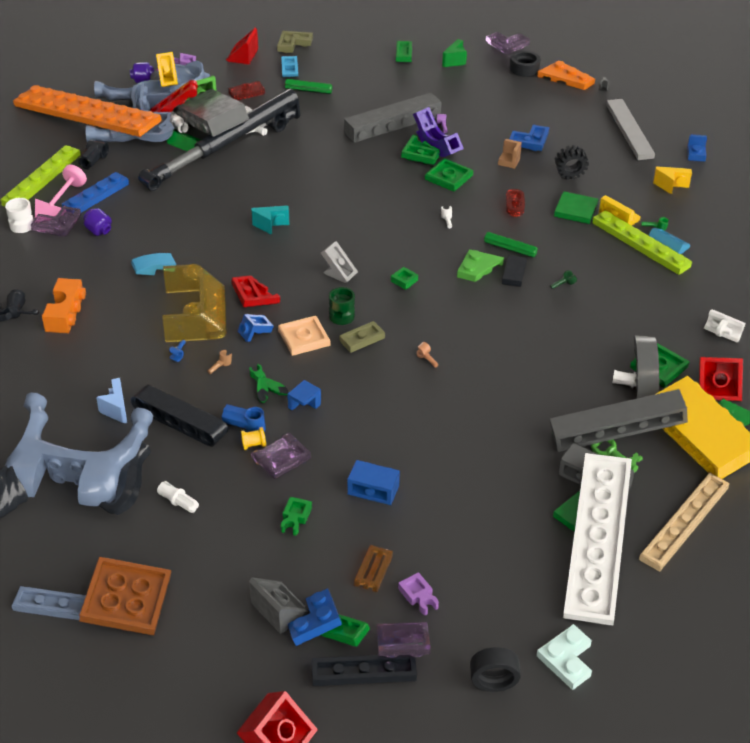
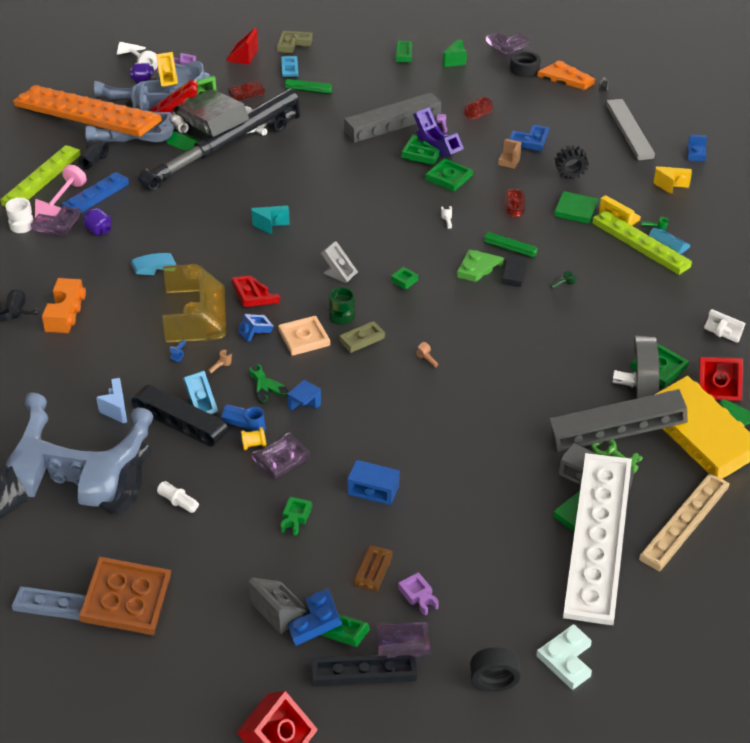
none -> white piece [117,42,158,71]
none -> slope [183,371,218,414]
none -> clear red plate [464,97,493,118]

